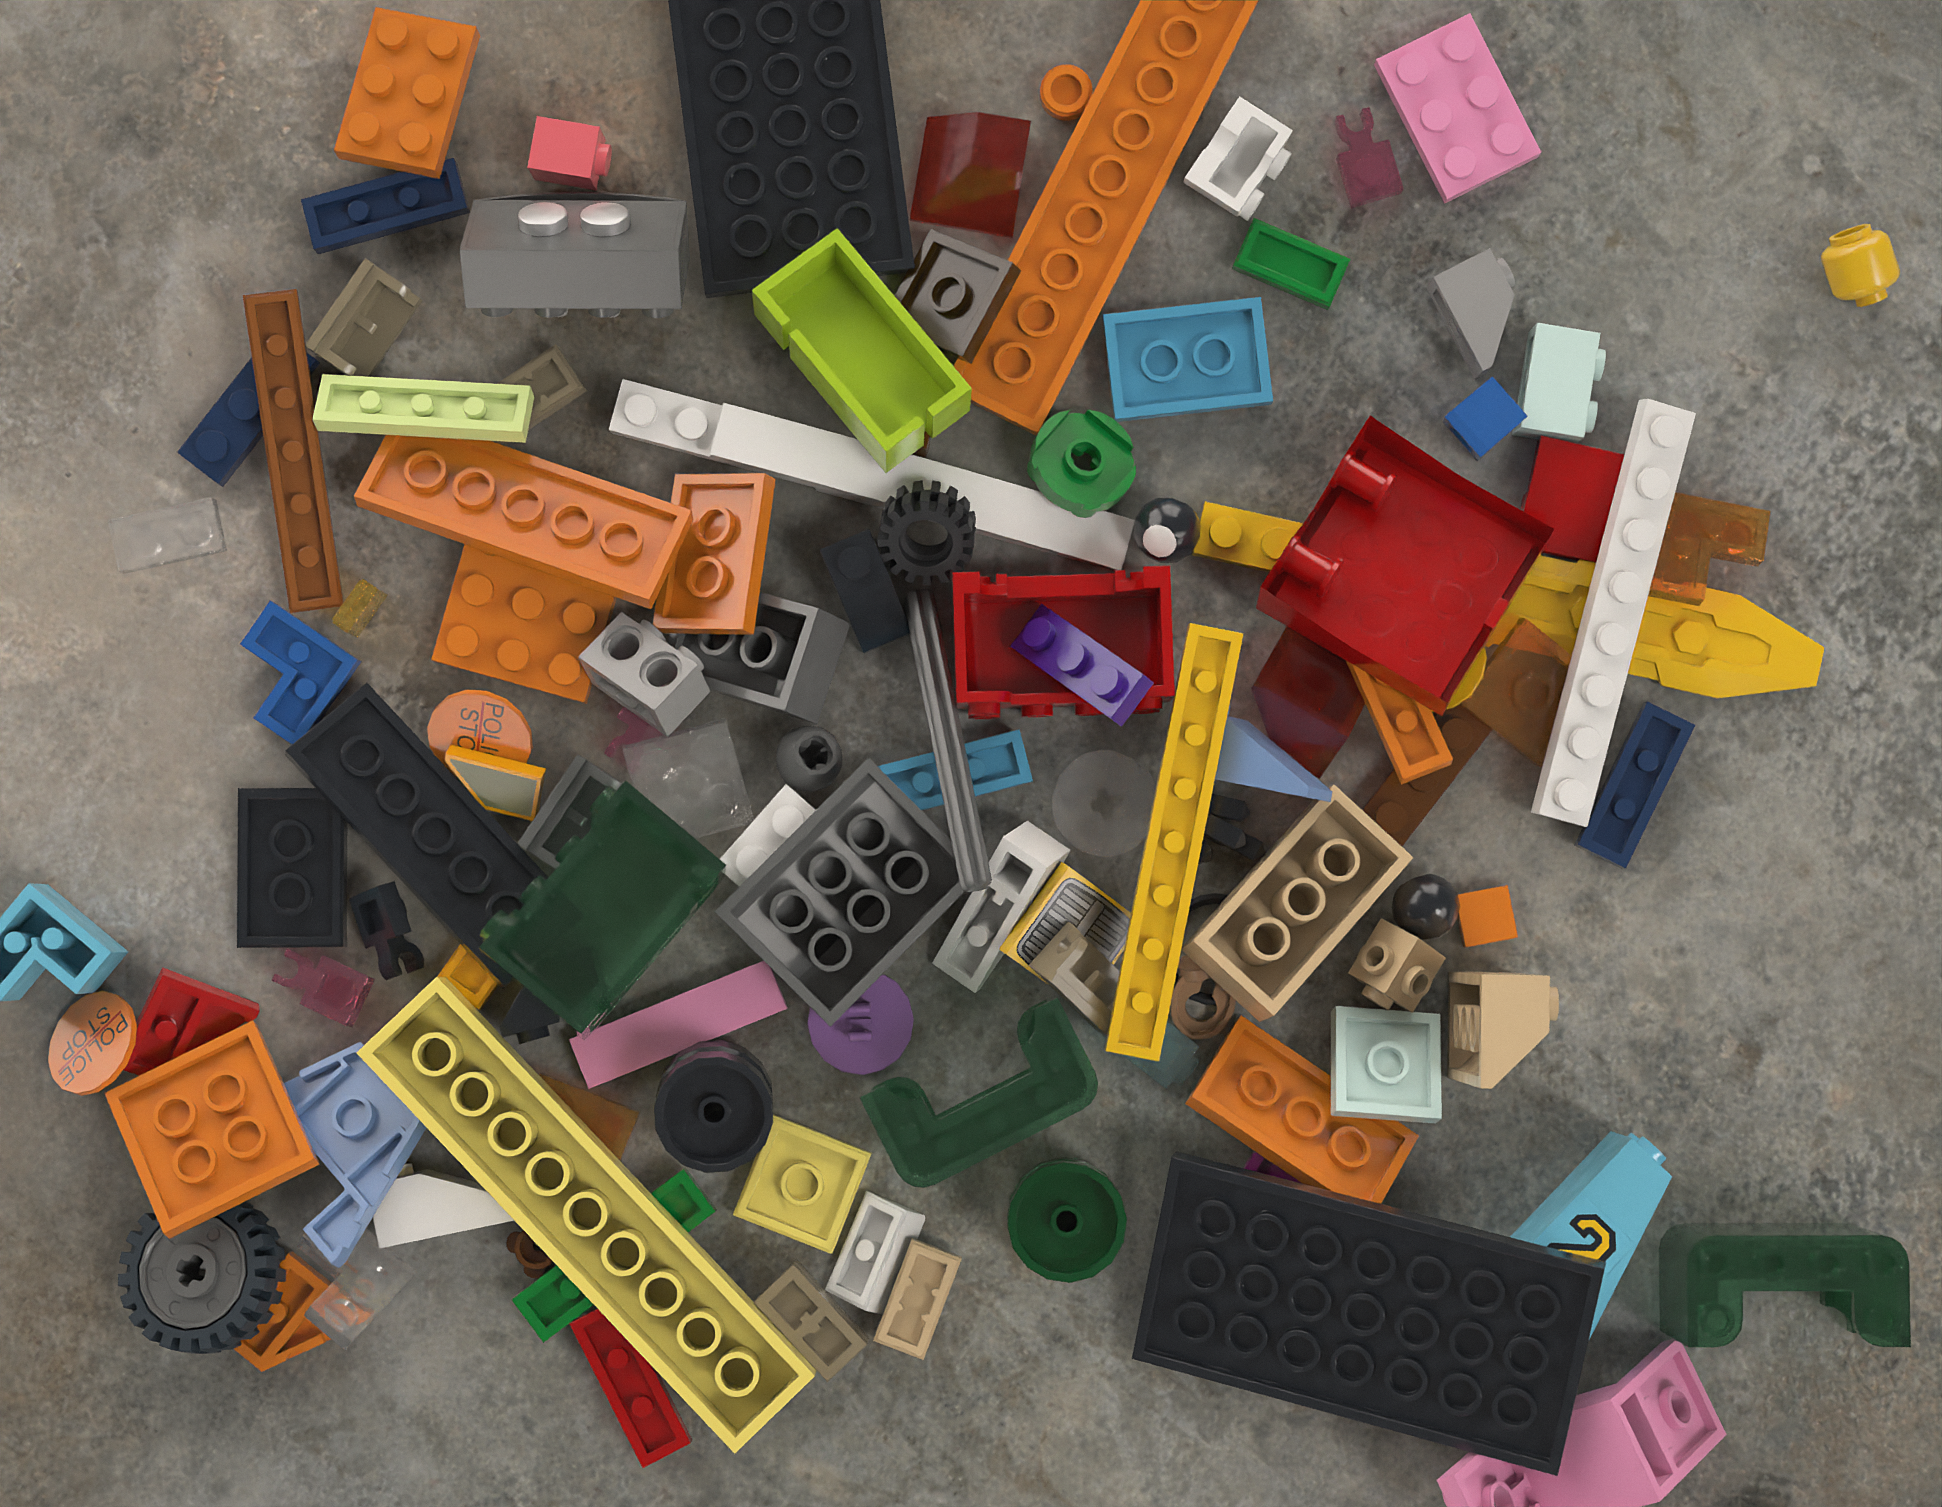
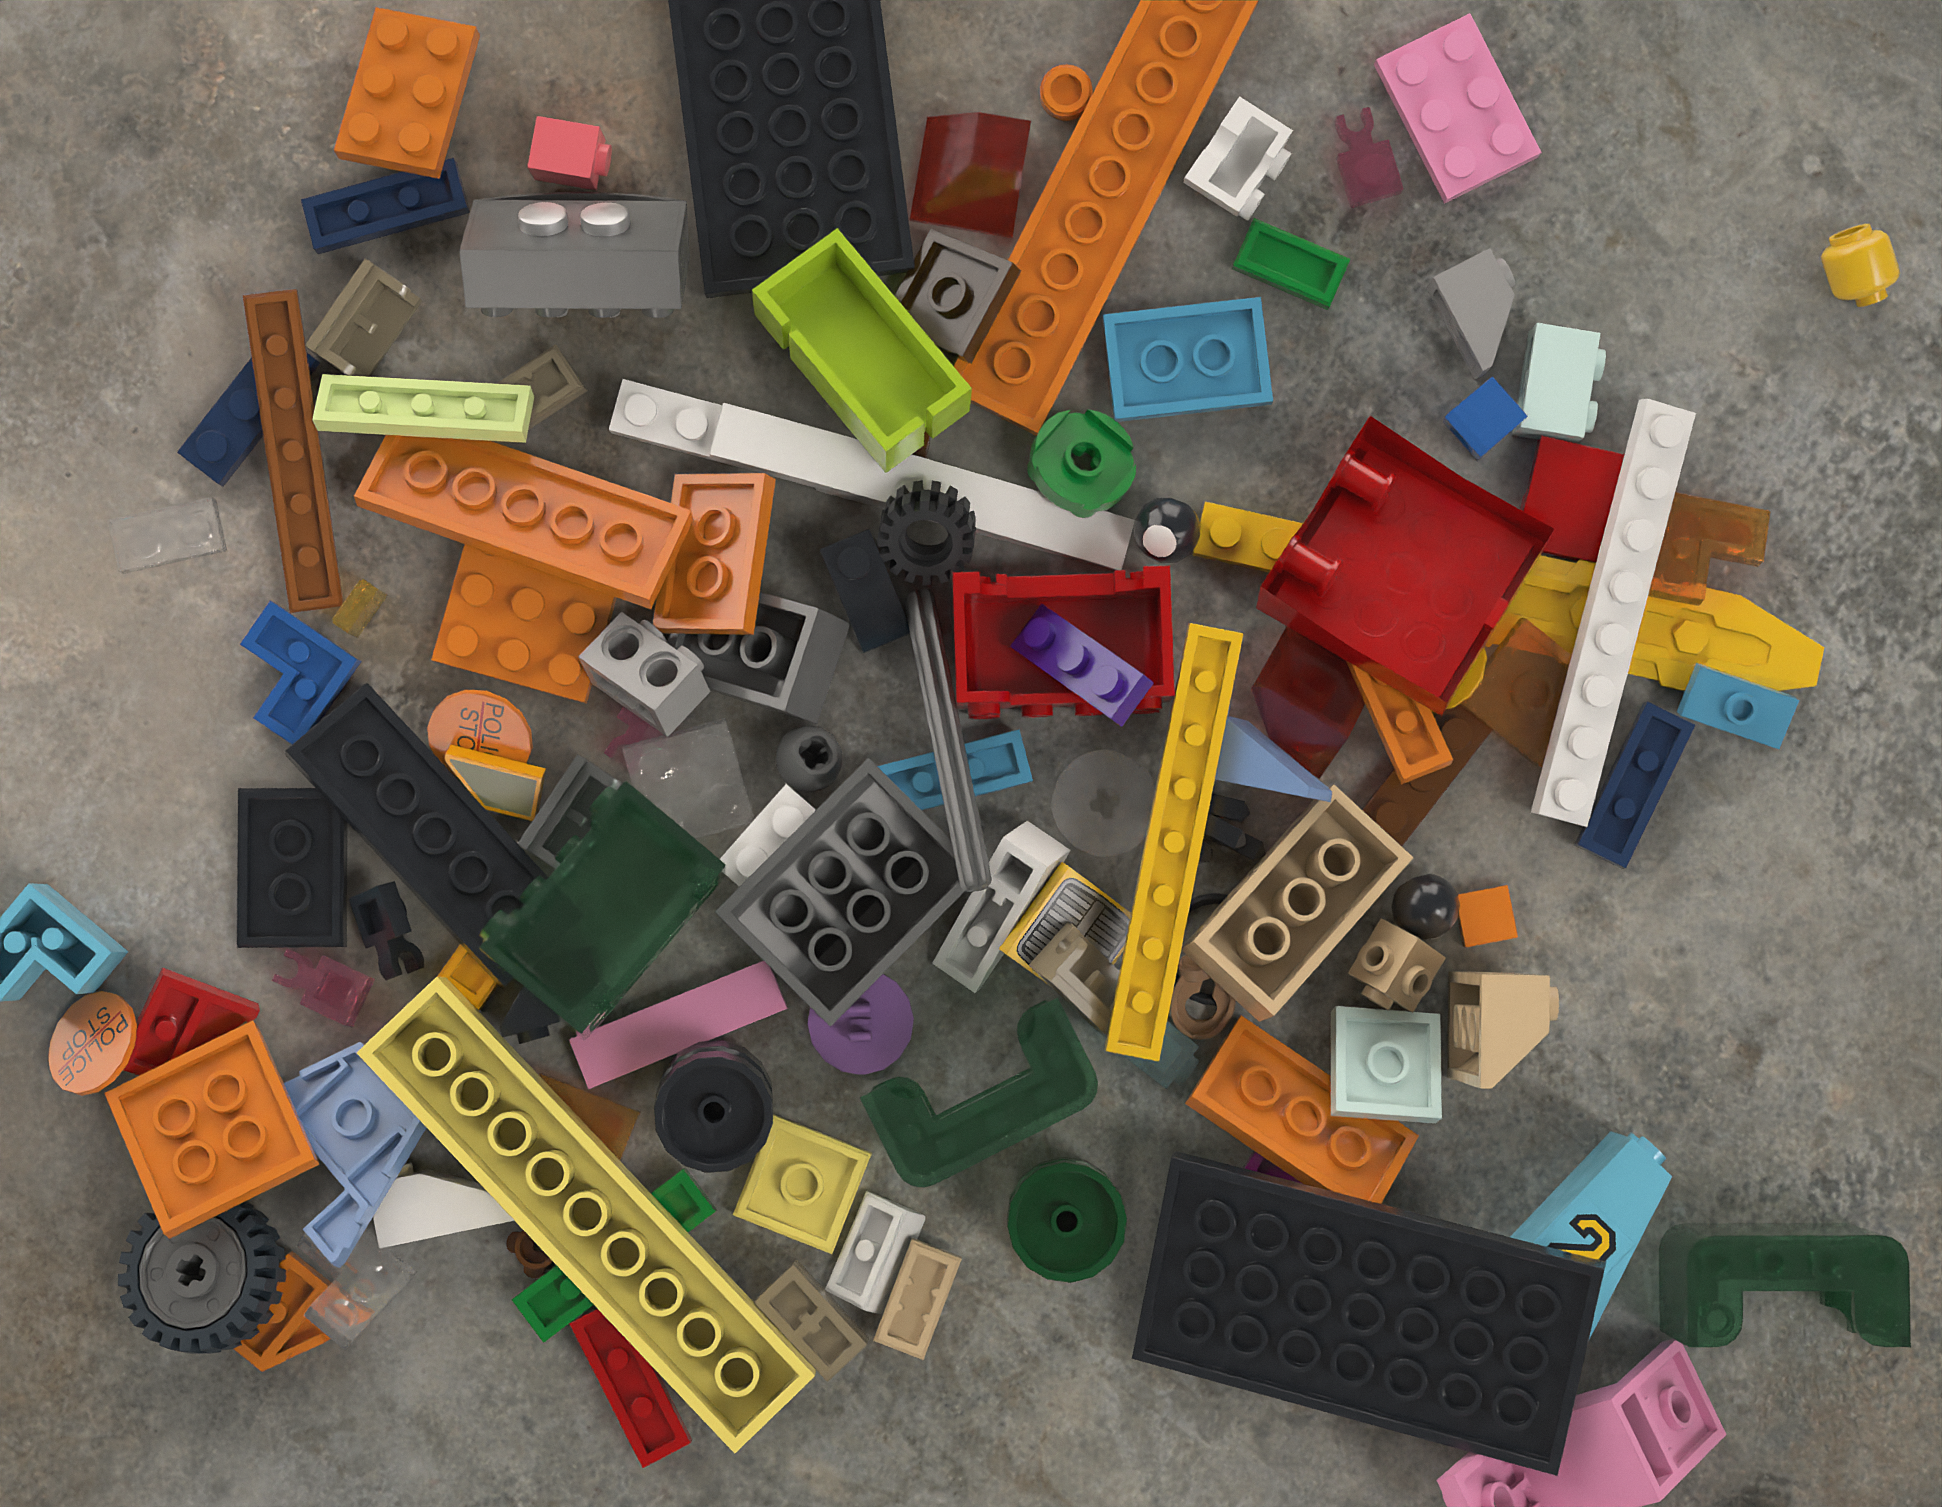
none -> dark azure plate [1677,663,1800,749]

